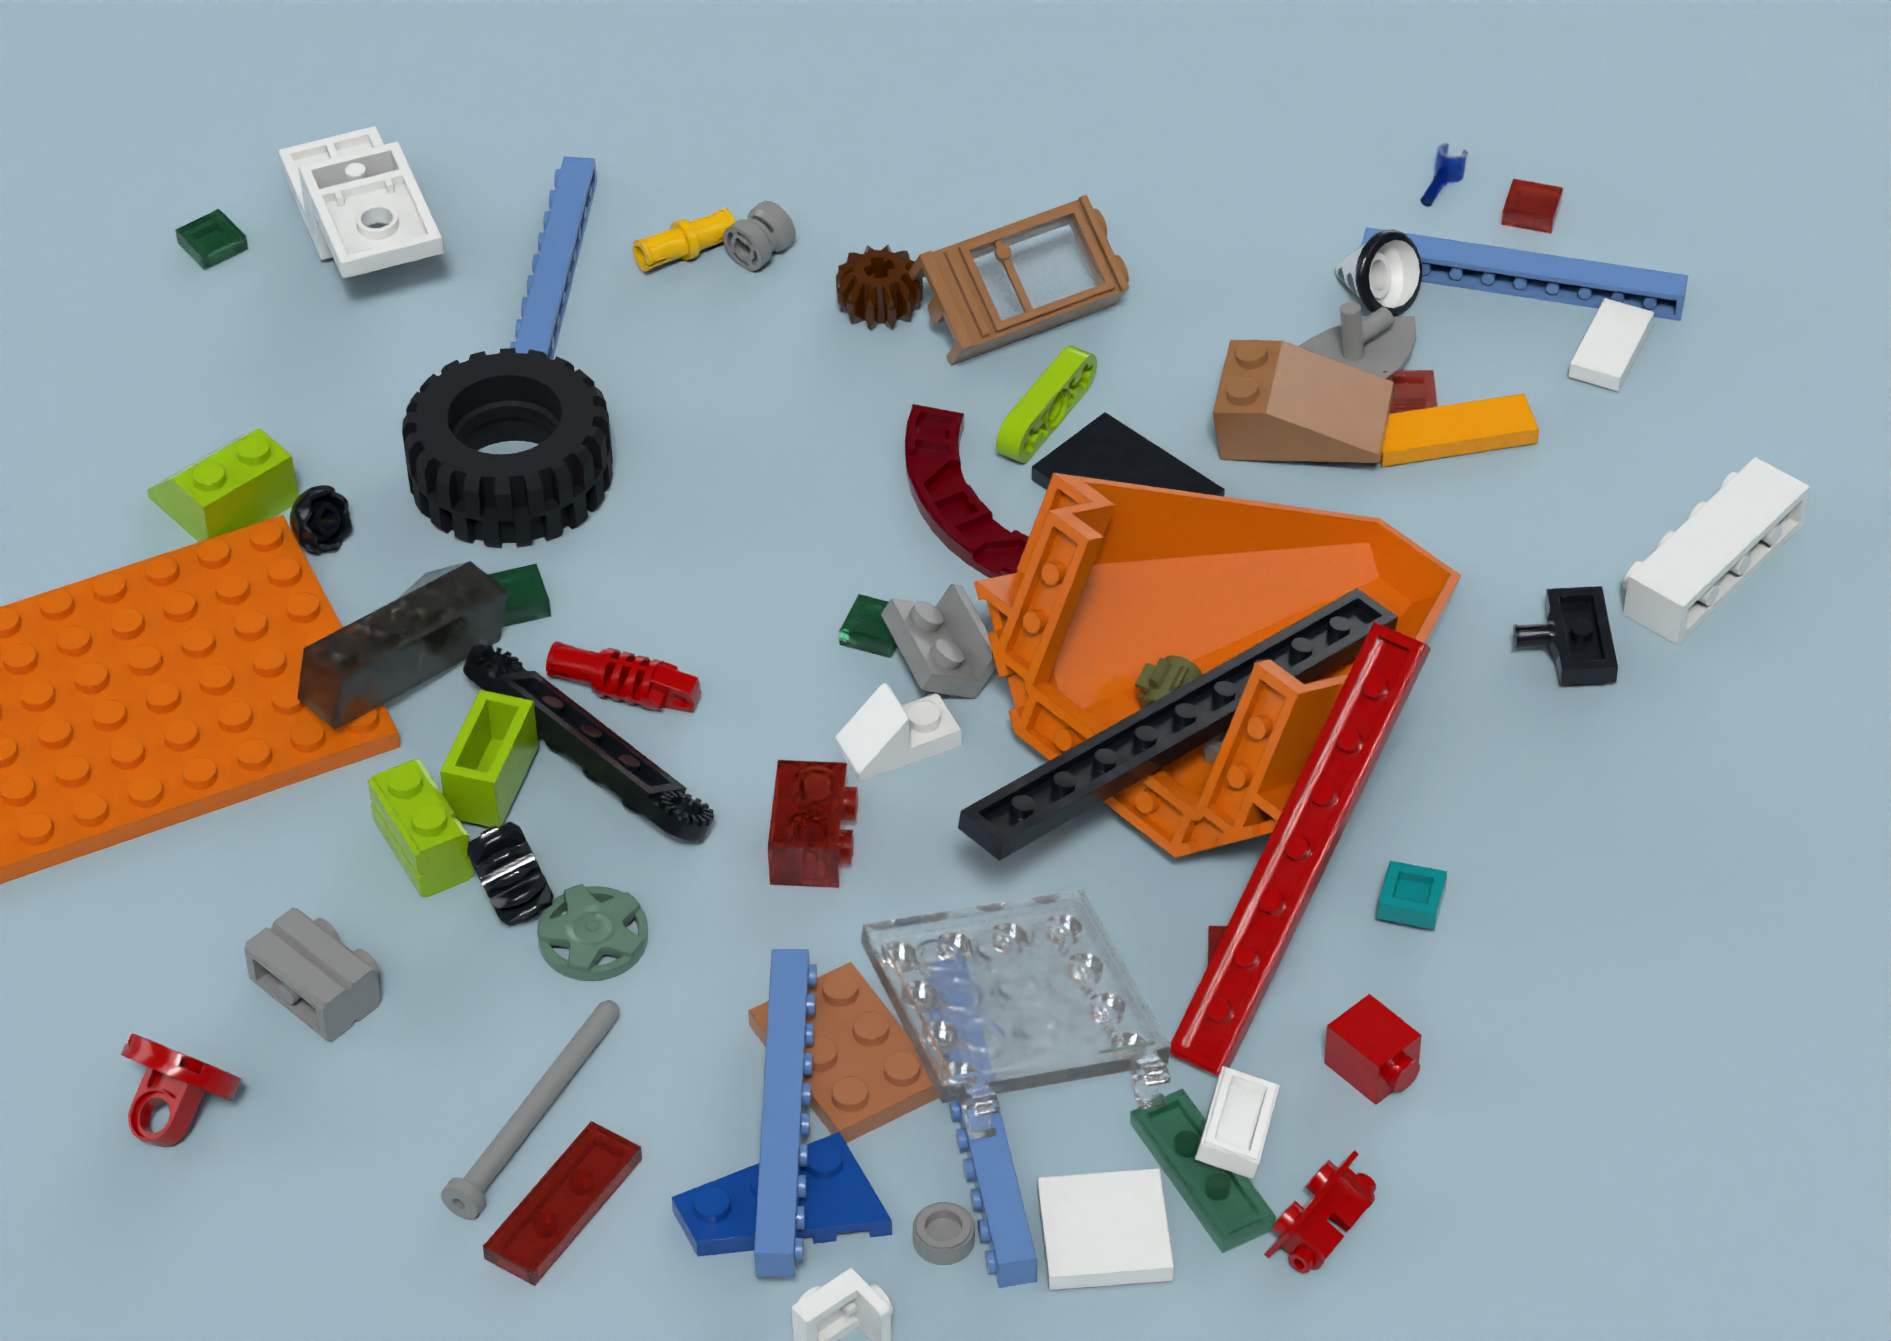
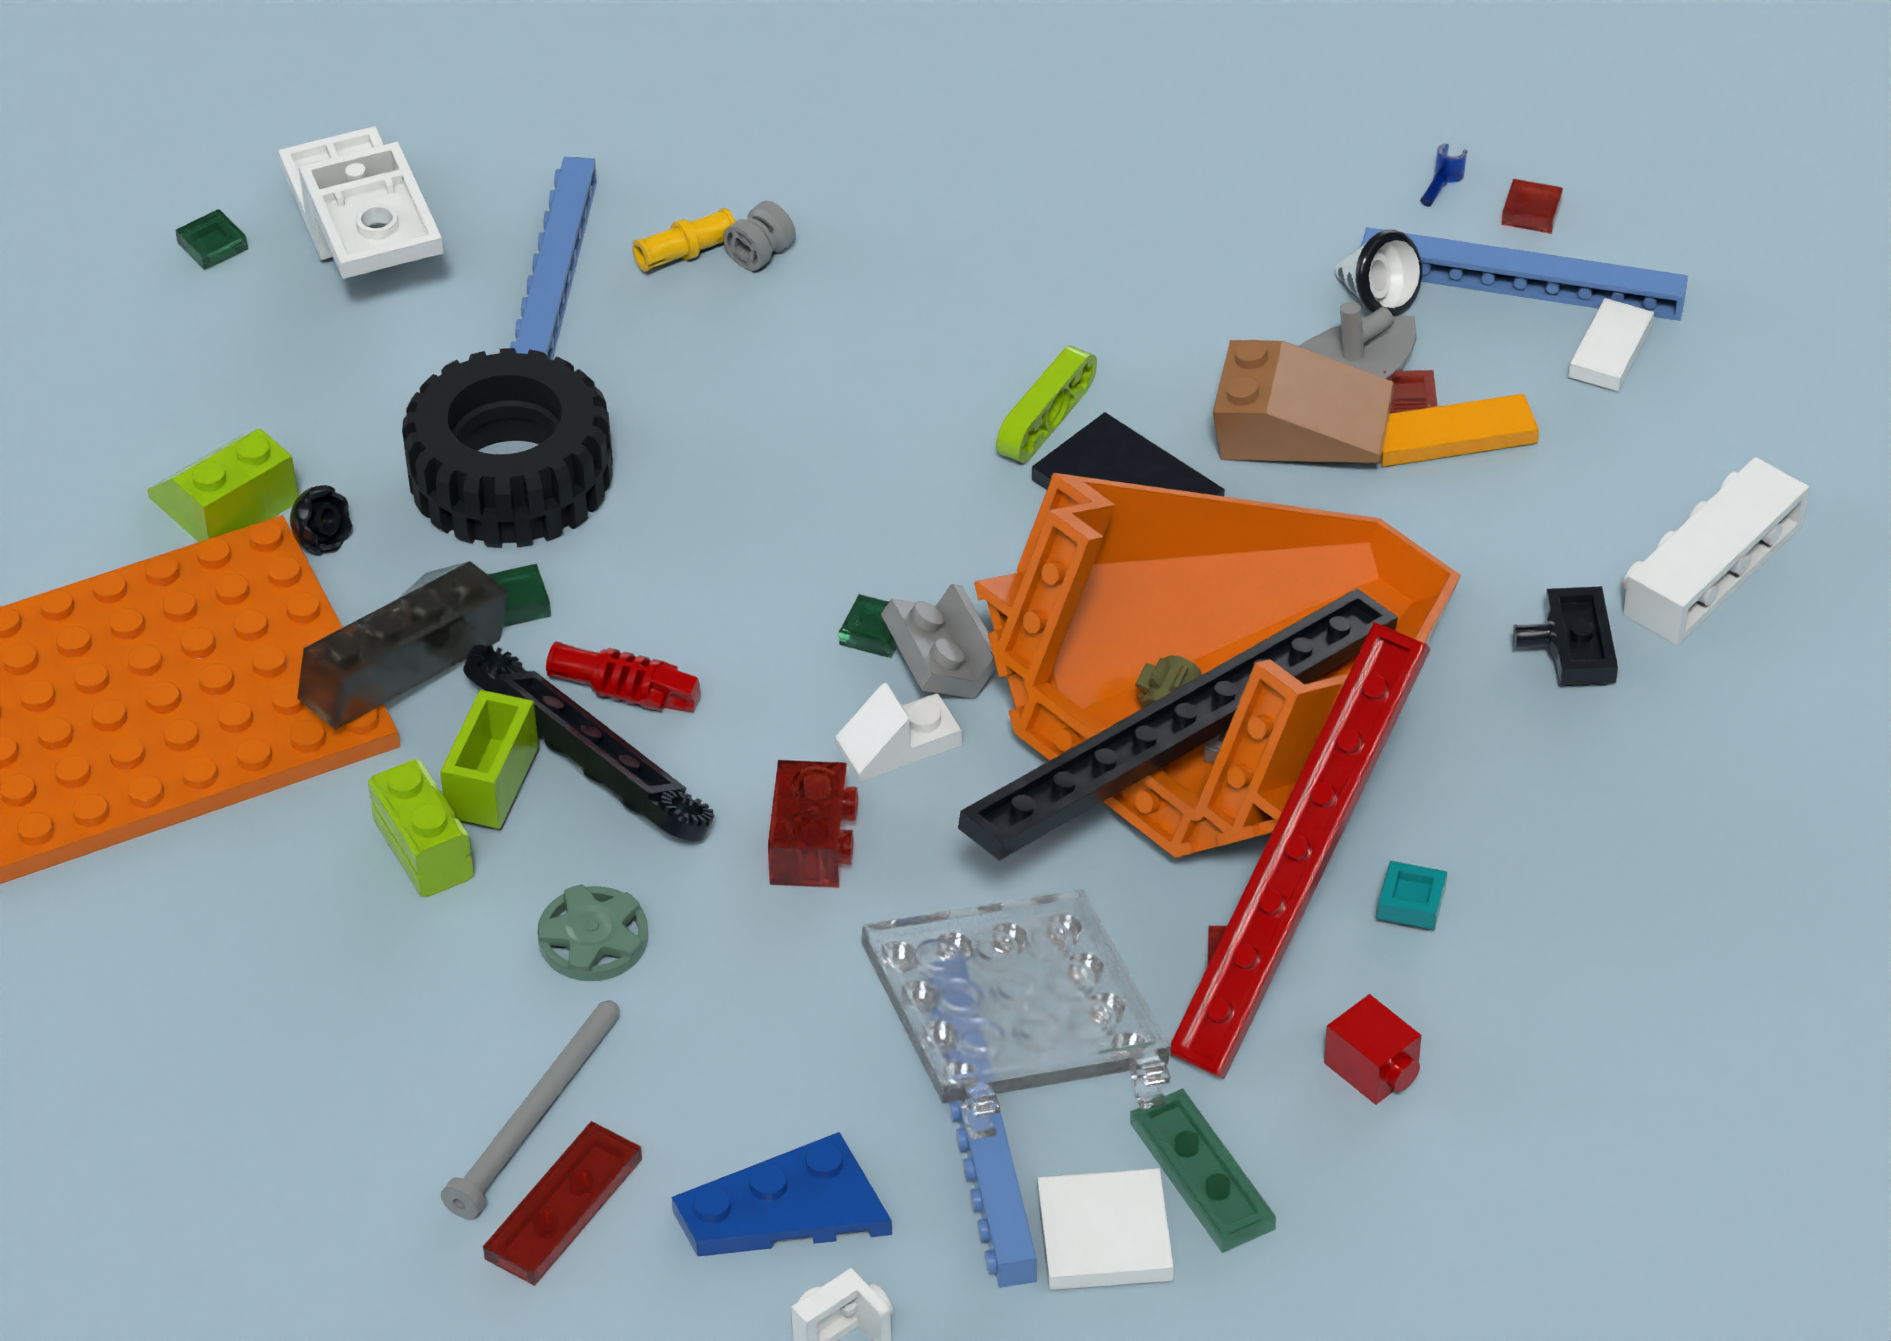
red tile [121,1033,242,1147] -> none
light grey brick [244,907,381,1042] -> none
black gear [467,821,553,926] -> none
nougat plate [748,962,944,1143] -> none
medium blue piece [754,949,817,1277] -> none
reddish brown gear [836,244,923,330] -> none
dark red tile [905,404,1029,578] -> none
medium nougat door [908,194,1129,366] -> none
light grey tile [913,1202,975,1265] -> none
white tile [1195,1066,1280,1179] -> none
red hinge [1264,1150,1376,1273] -> none

